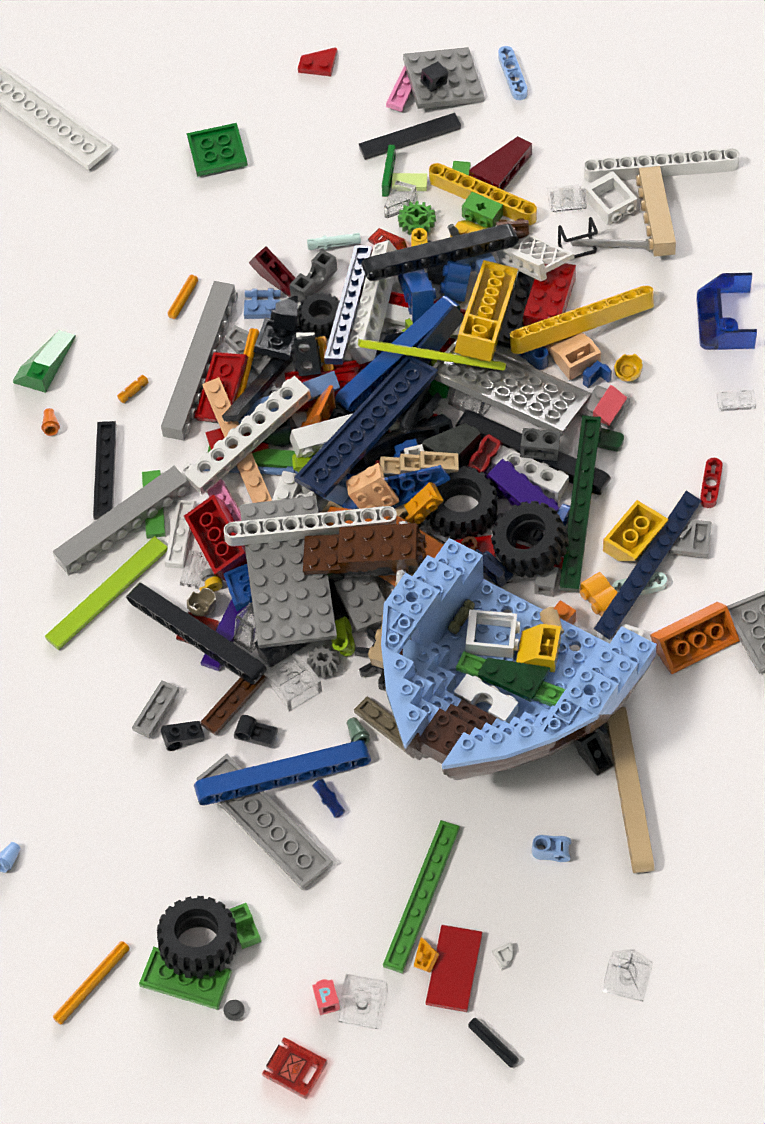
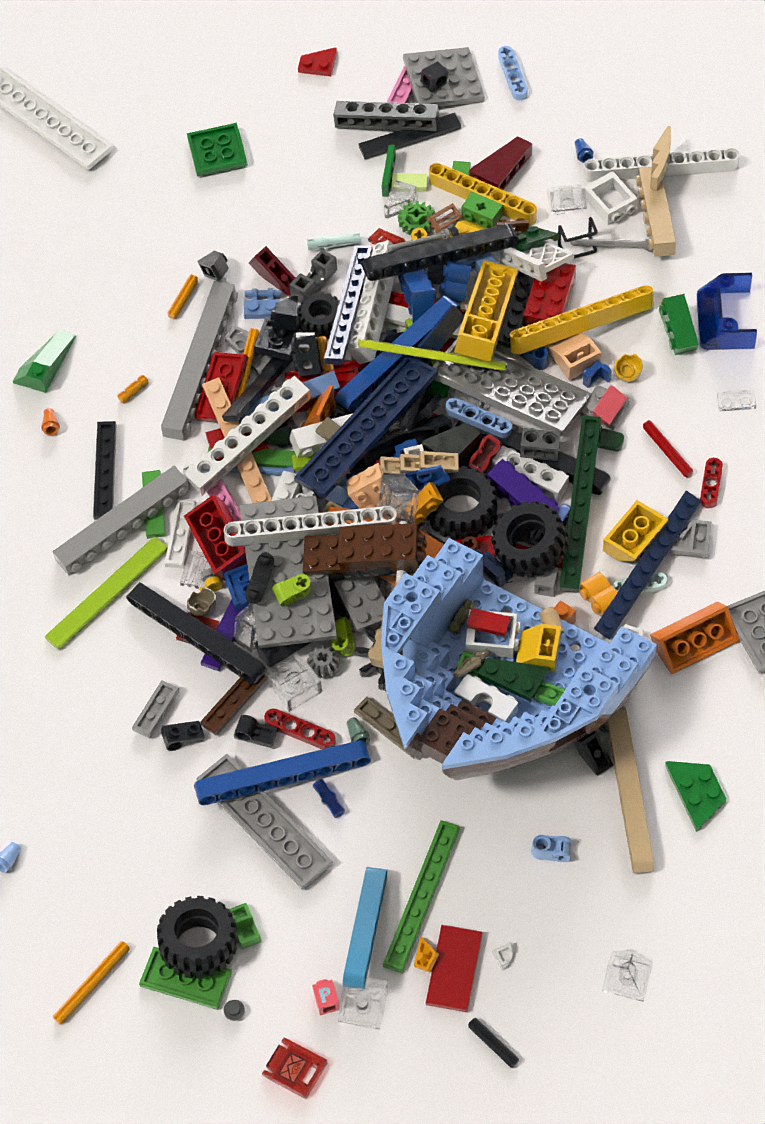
none -> black slope [197,250,229,282]
none -> black piece [245,552,274,604]
none -> red beam [264,708,336,749]
none -> lime piece [272,574,311,607]
none -> dark tan tile [315,417,341,441]
none -> dark grey brick [333,101,439,131]
none -> dark azure beam [342,867,387,989]
none -> clear slope [377,473,419,524]
none -> light grey piece [387,228,450,252]
none -> nougat tile [426,203,463,234]
none -> light blue beam [446,398,512,438]
none -> dark tan piece [453,649,489,679]
none -> red tile [467,608,510,637]
none -> dark green wing [511,226,559,252]
none -> blue cone [574,138,594,163]
none -> red axle [643,420,693,478]
none -> tan slope [650,126,671,191]
none -> green wedge [658,294,699,355]
none -> green wing [665,761,726,832]

